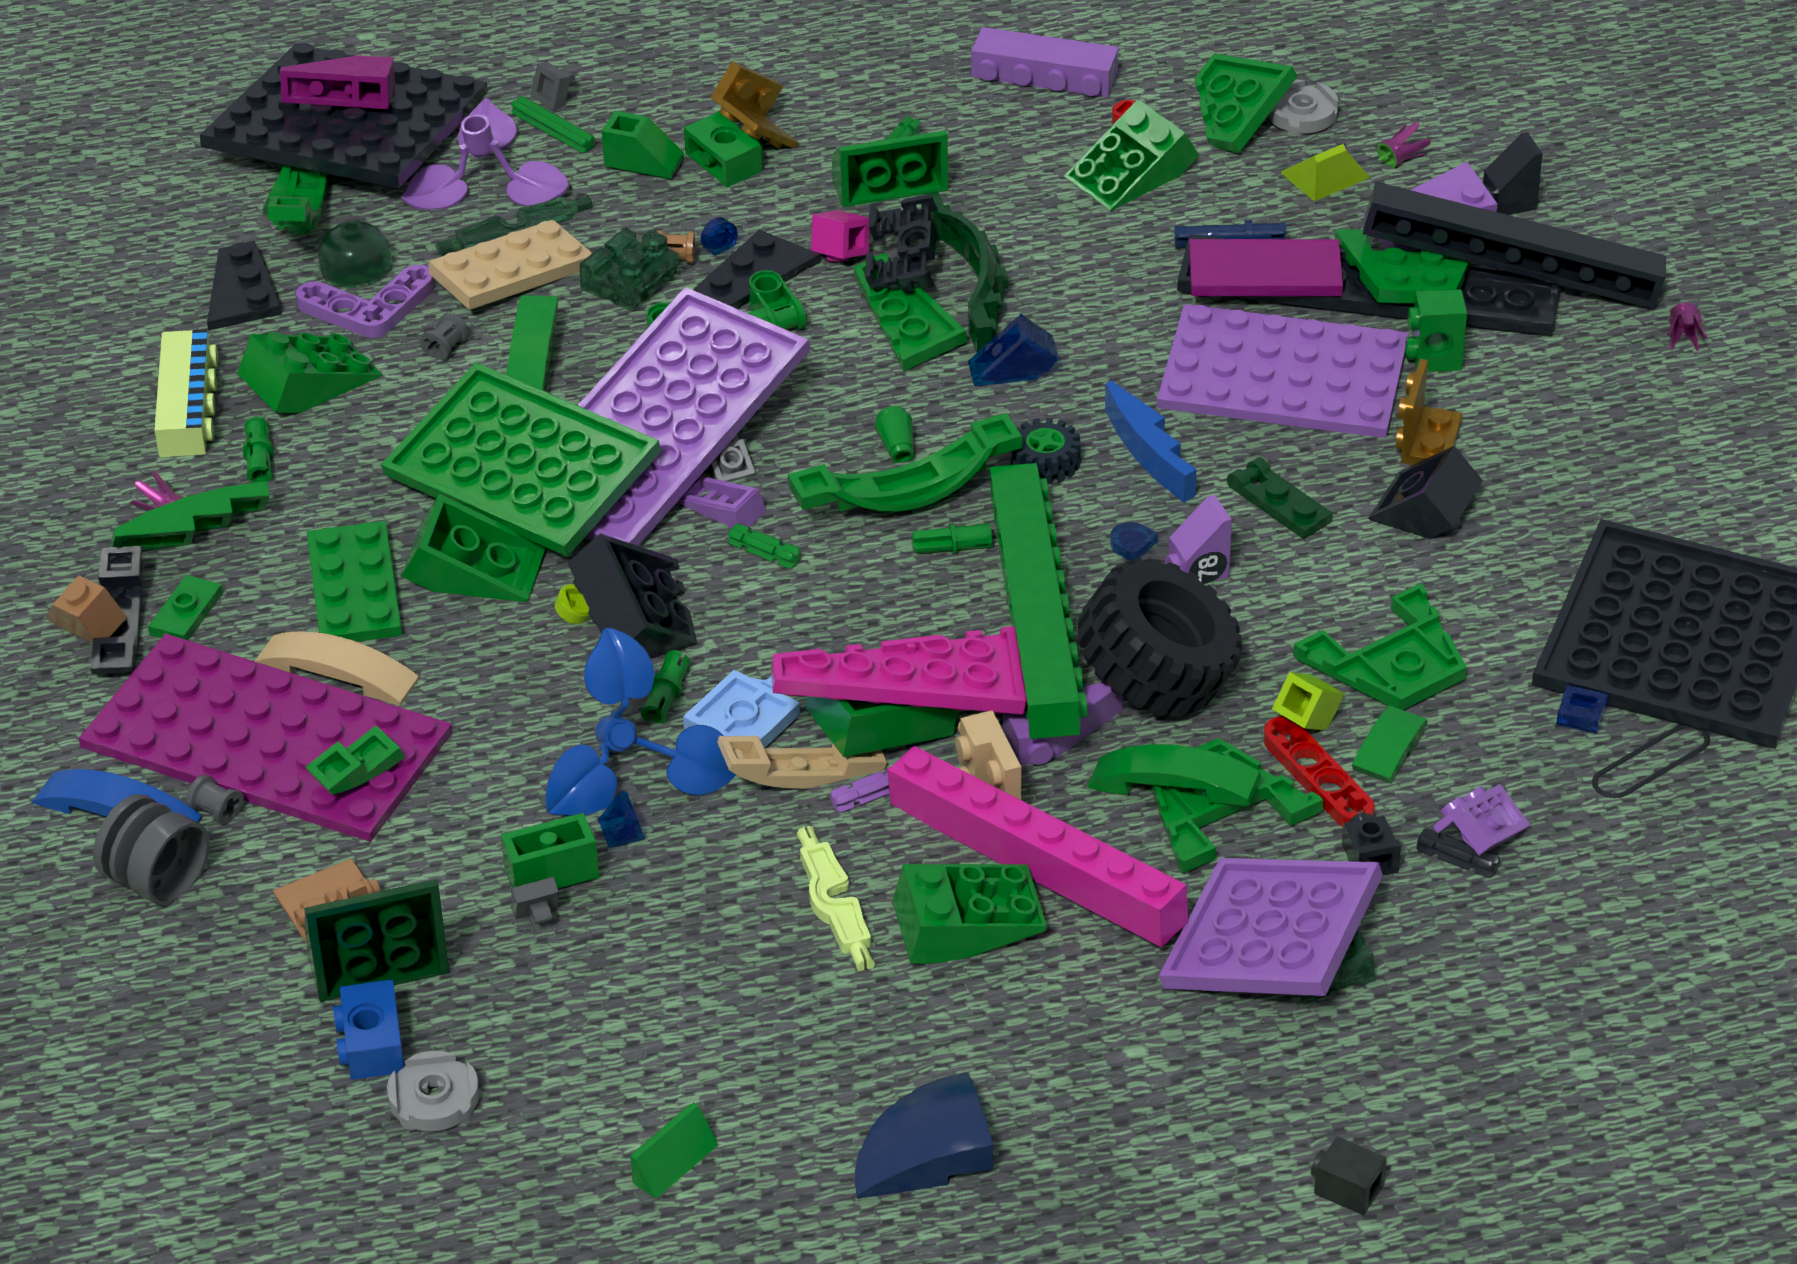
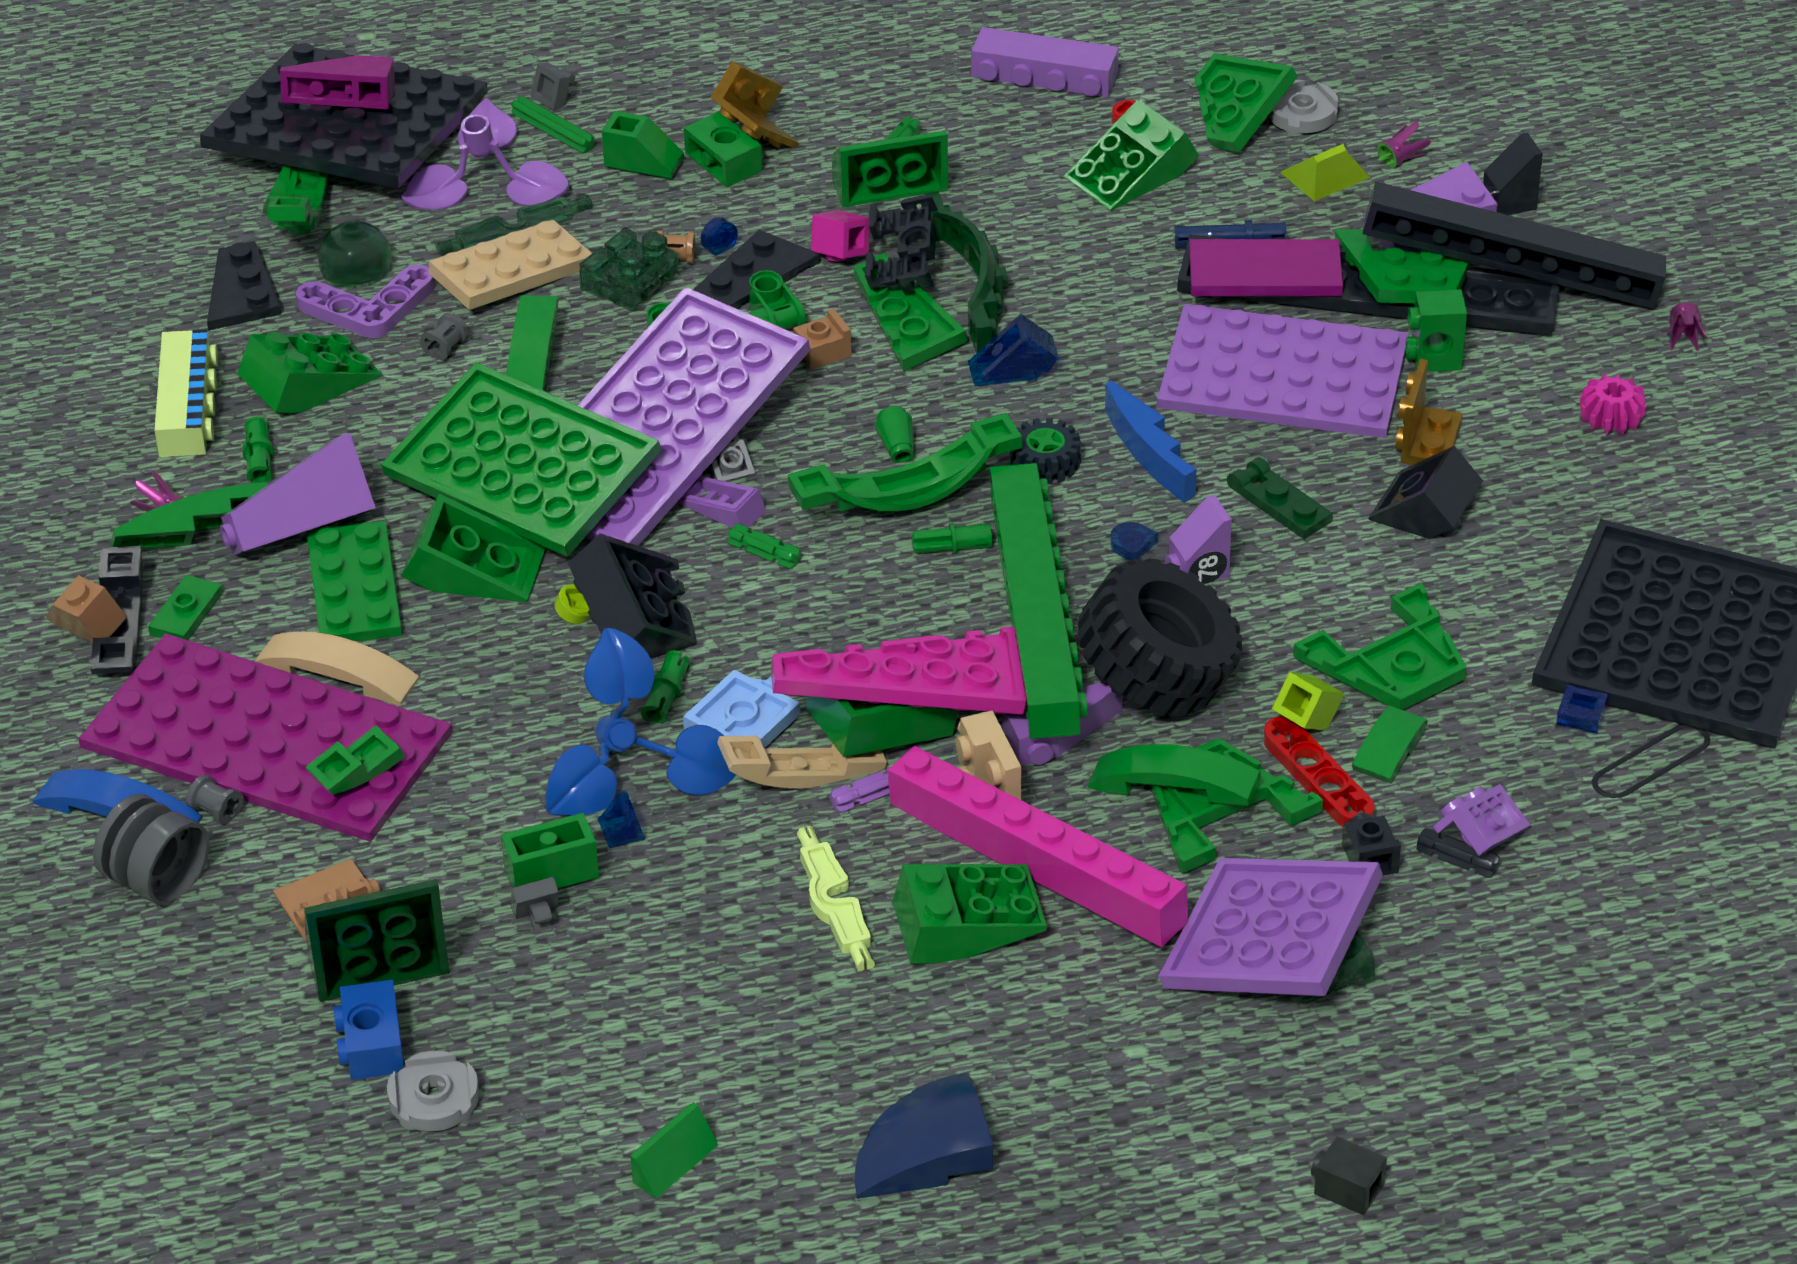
none -> medium lavender slope [220,433,376,555]
none -> medium nougat brick [793,309,852,370]
none -> dark pink gear [1579,374,1646,436]

